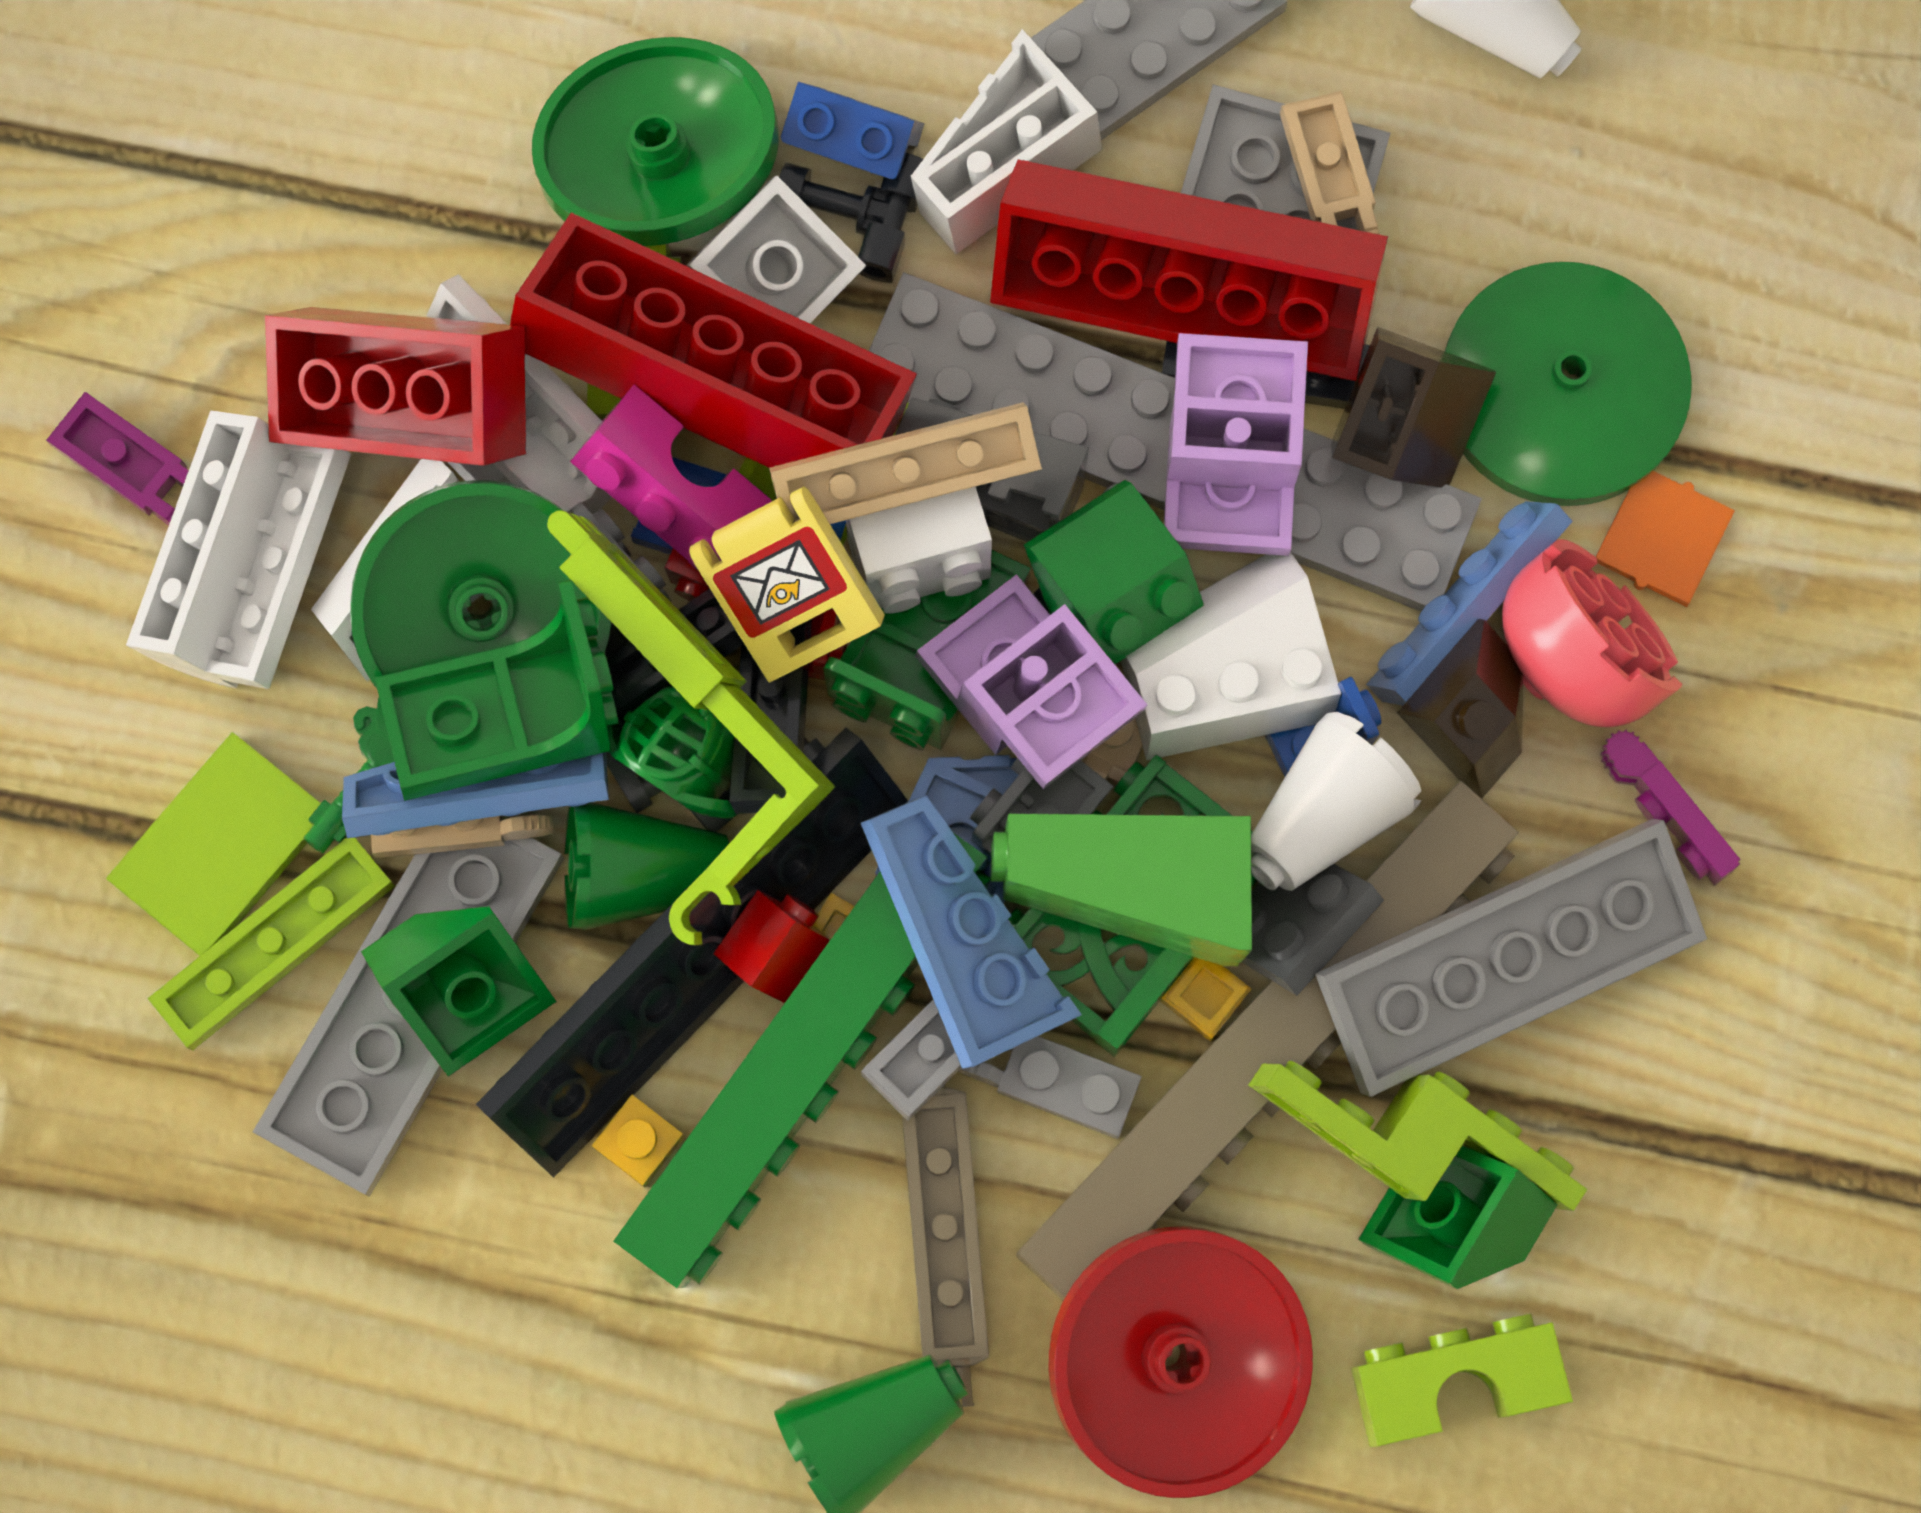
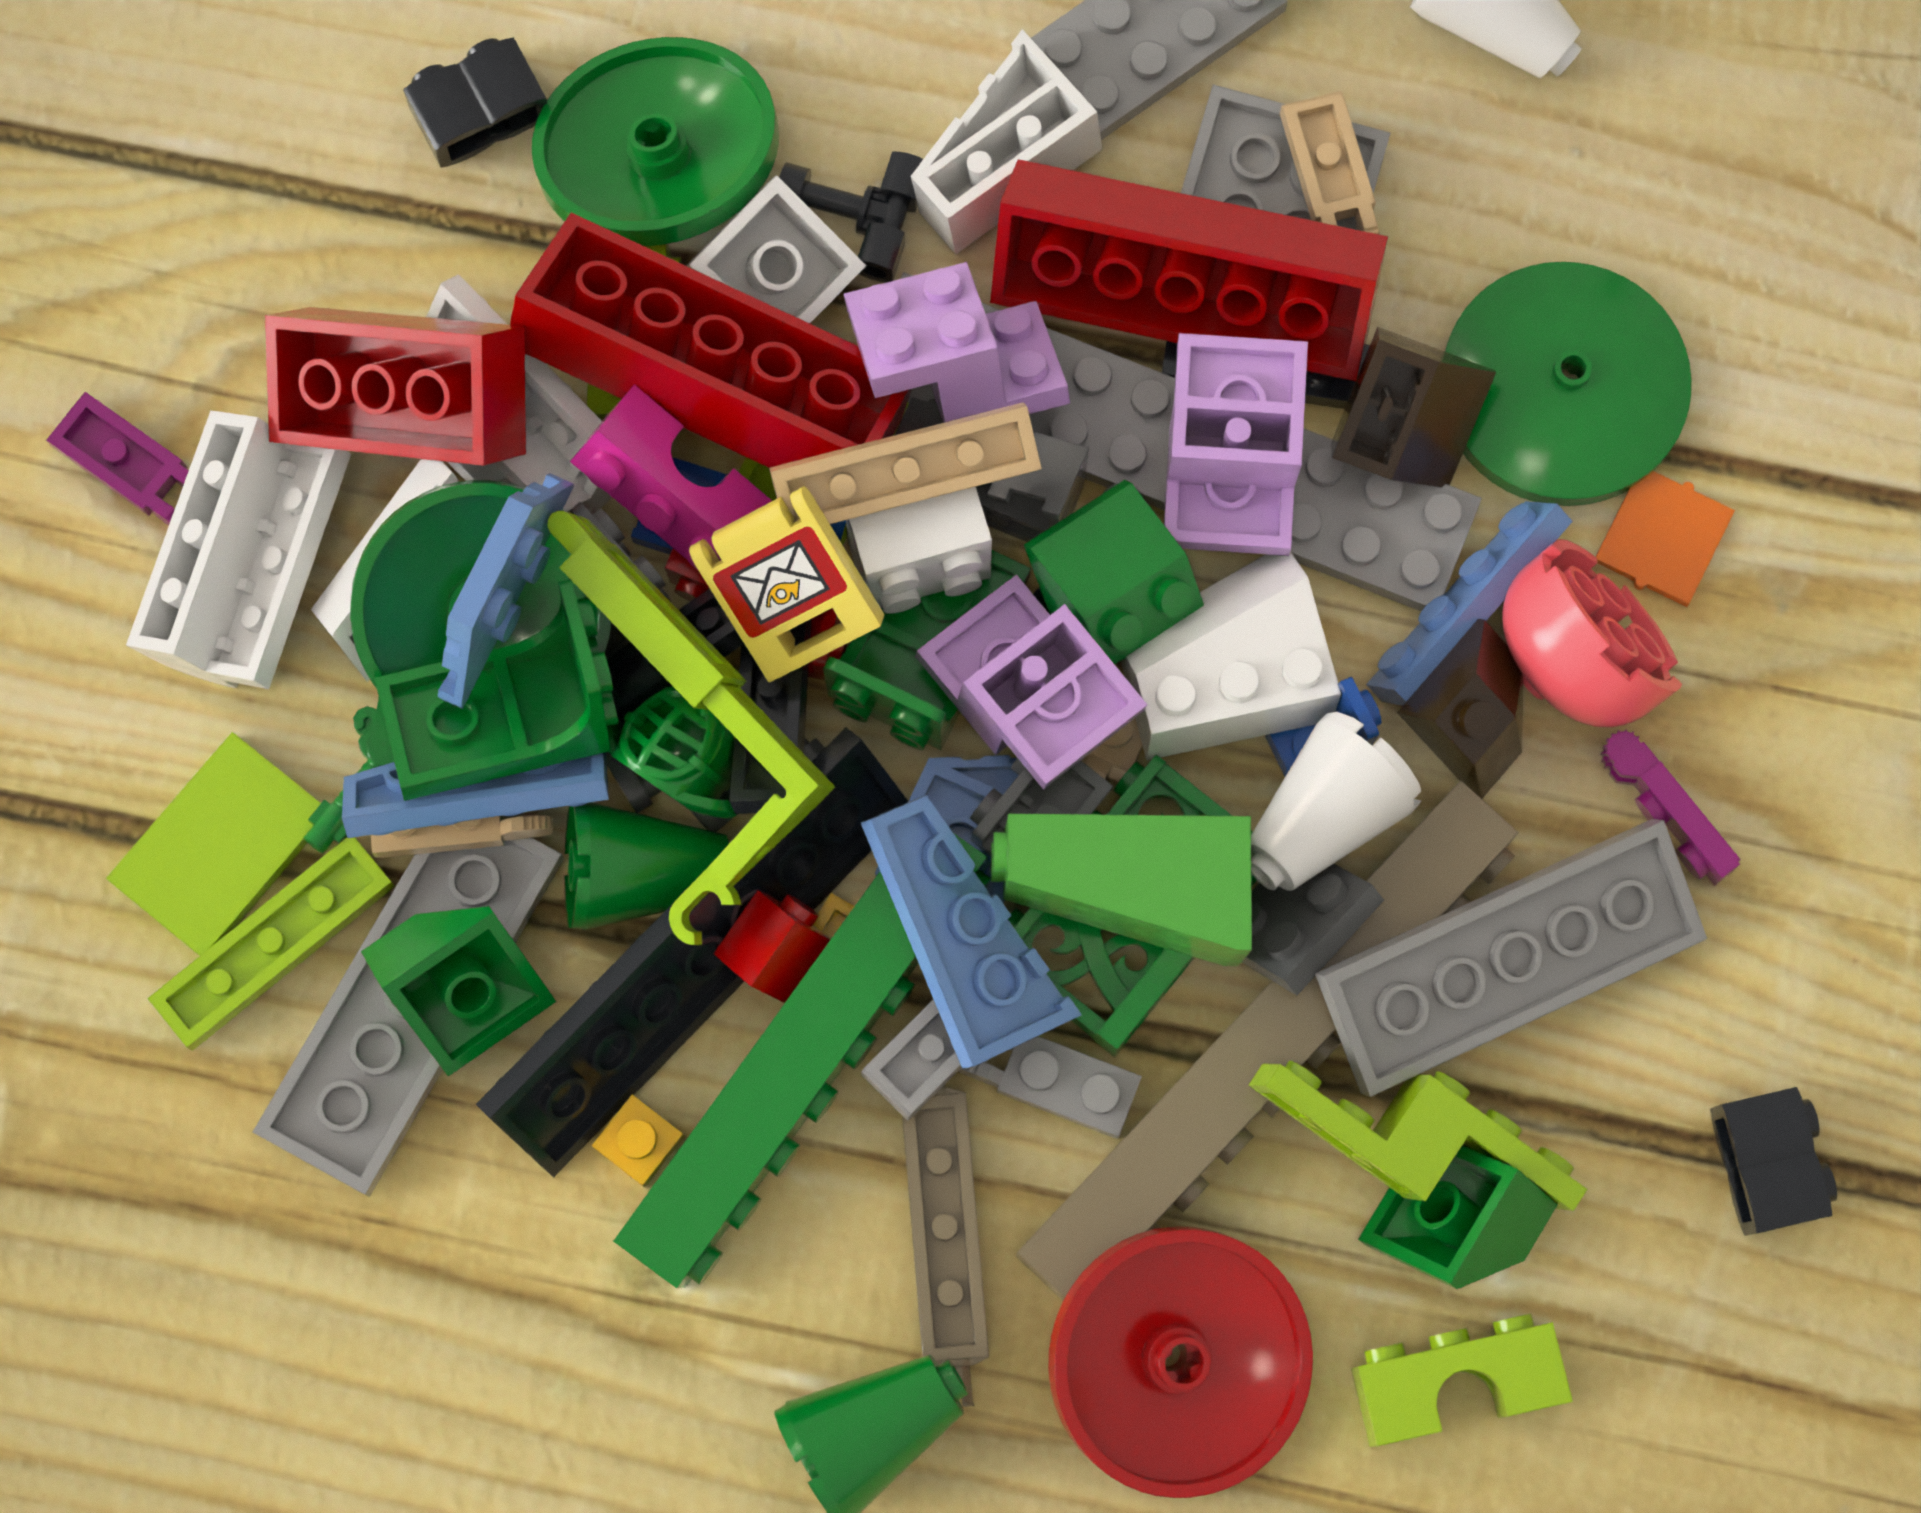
blue bracket [781,82,925,179] -> none
yellow tile [1160,957,1252,1042] -> none
none -> black brick [403,37,548,168]
none -> medium blue wing [438,473,574,709]
none -> lavender bracket [844,262,1070,423]
none -> black brick [1710,1087,1837,1236]

